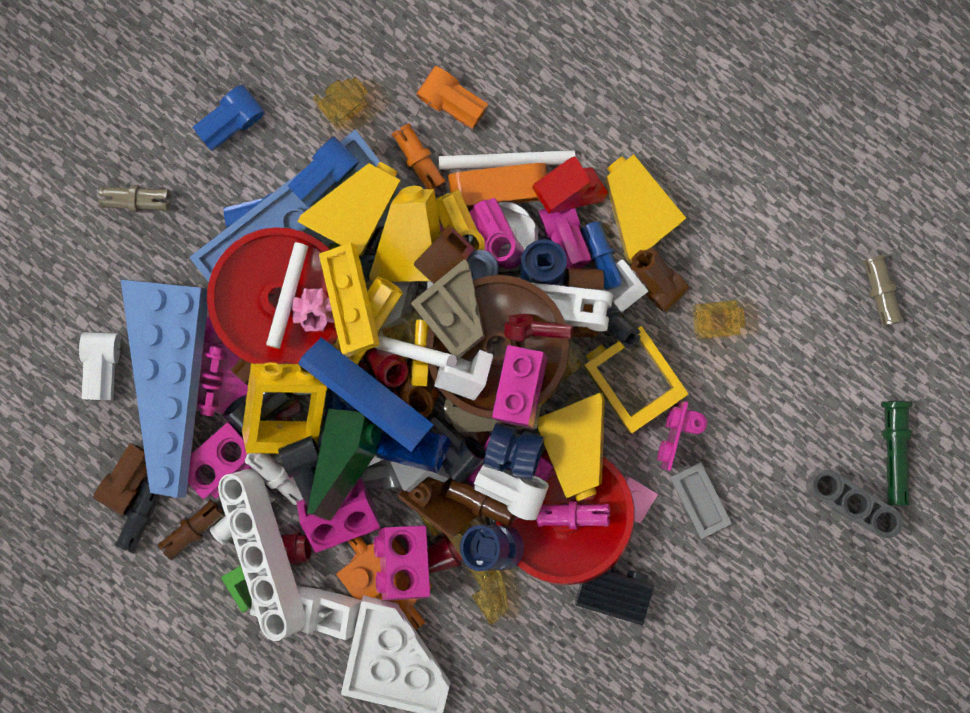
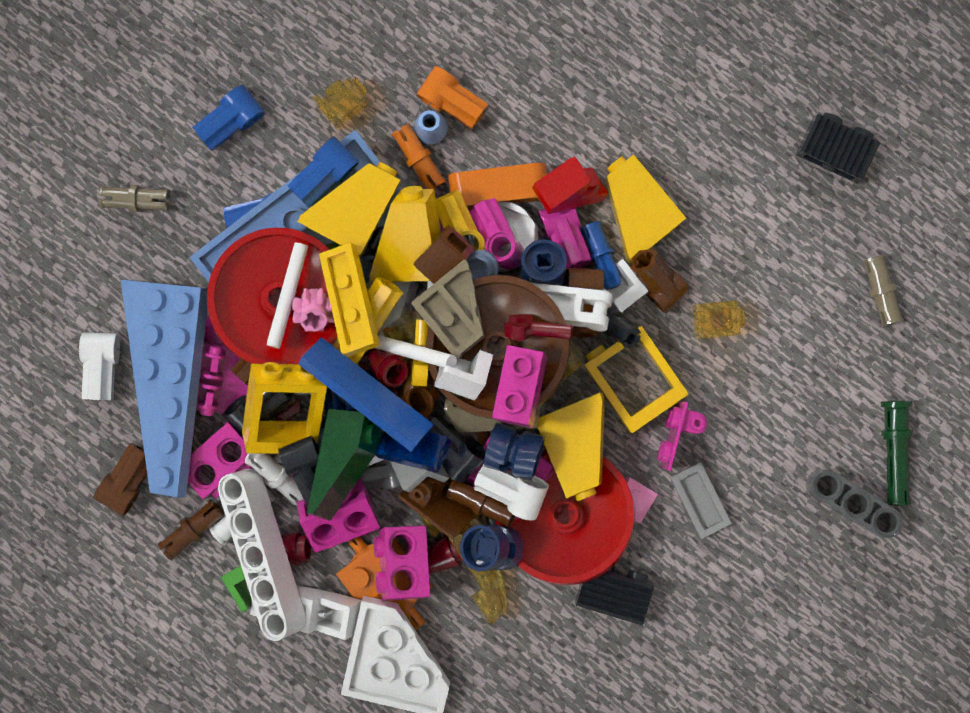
black pin [114,481,161,553] -> none
white bar [439,150,575,170] -> none
dark pink pin [537,501,610,529] -> none
none -> light blue cone [414,110,448,144]
none -> black brick [796,112,880,184]

